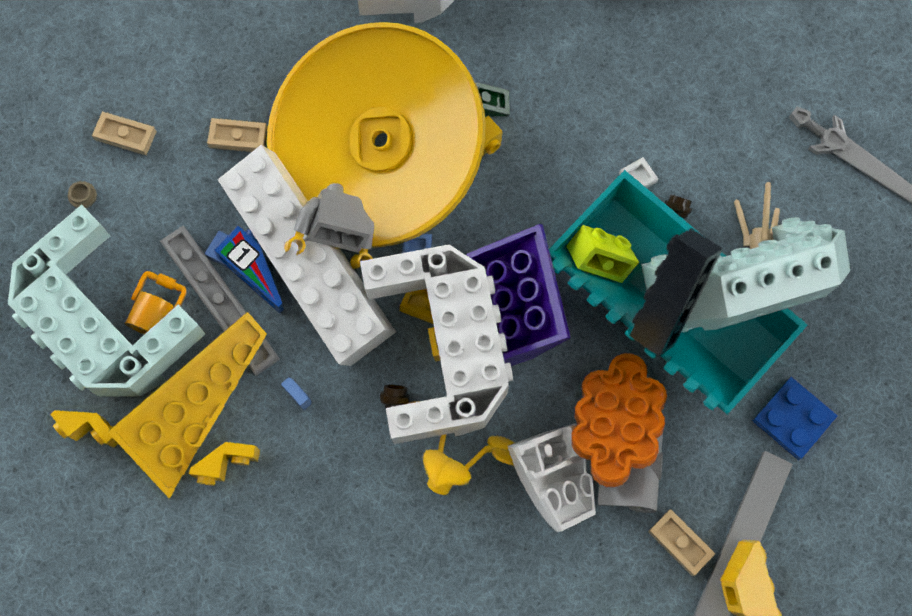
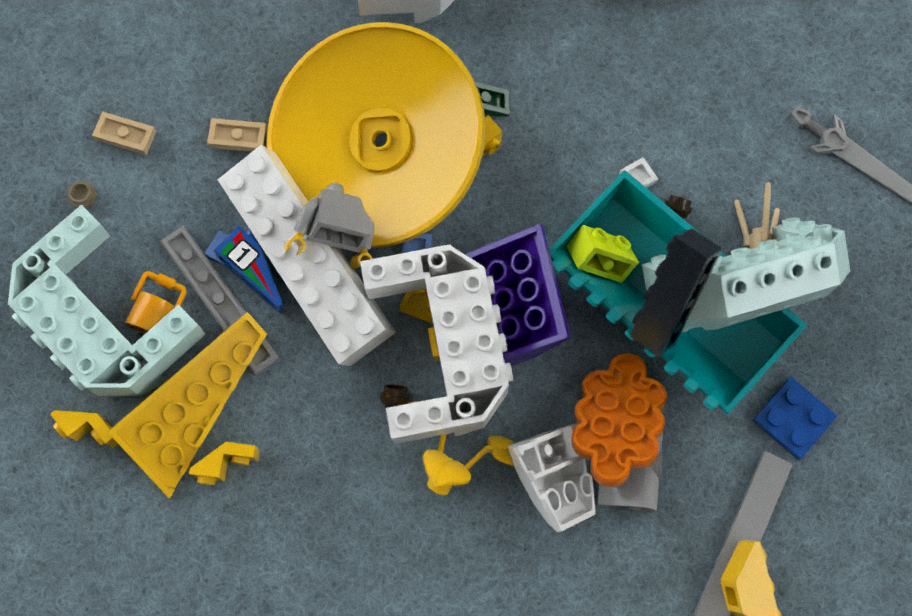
medium blue tile [281,377,311,411] -> none
tan plate [648,509,715,576] -> none

